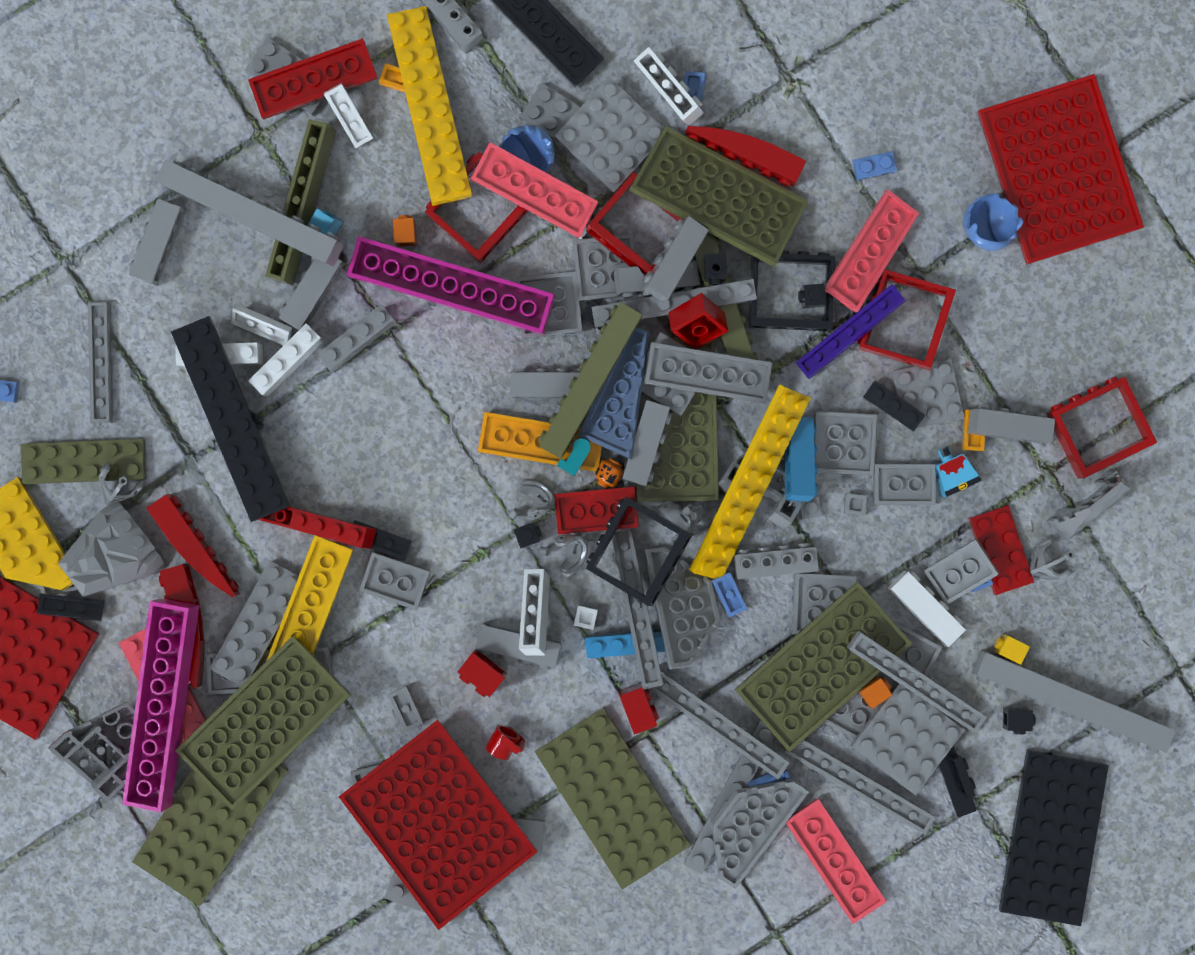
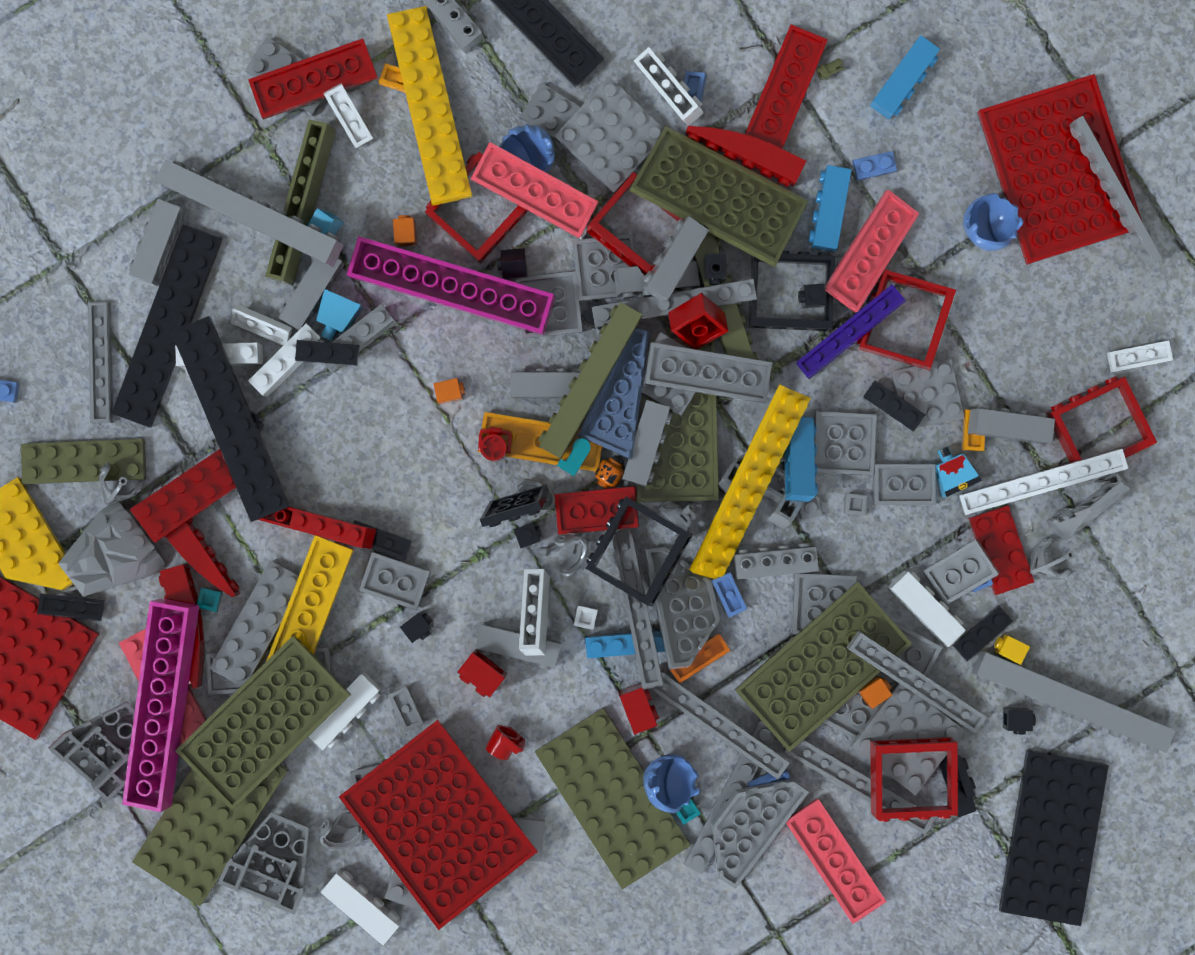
none -> black plate [111,224,223,428]
none -> red plate [130,449,236,543]
none -> teal plate [197,587,222,612]
none -> light grey wedge [218,812,309,914]
none -> black plate [295,340,360,366]
none -> white brick [308,672,382,751]
none -> medium azure torso [317,289,363,341]
none -> light grey helmet [320,802,365,849]
none -> white brick [320,869,401,945]
none -> black brick [400,611,434,643]
none -> orange brick [433,378,466,404]
none -> red piece [478,427,512,462]
none -> black plate [480,484,549,527]
none -> black brick [497,248,527,279]
none -> medium blue piece [643,754,700,813]
none -> orange plate [671,633,730,684]
none -> teal plate [676,798,701,825]
none -> red plate [745,24,828,149]
none -> dark azure brick [808,165,852,252]
none -> olive pin [816,58,844,80]
none -> dark azure brick [870,35,940,120]
none -> red window [870,737,958,822]
none -> black plate [952,605,1013,661]
none -> white plate [959,449,1128,515]
none -> light grey plate [1070,116,1163,266]
none -> white plate [1107,340,1173,373]

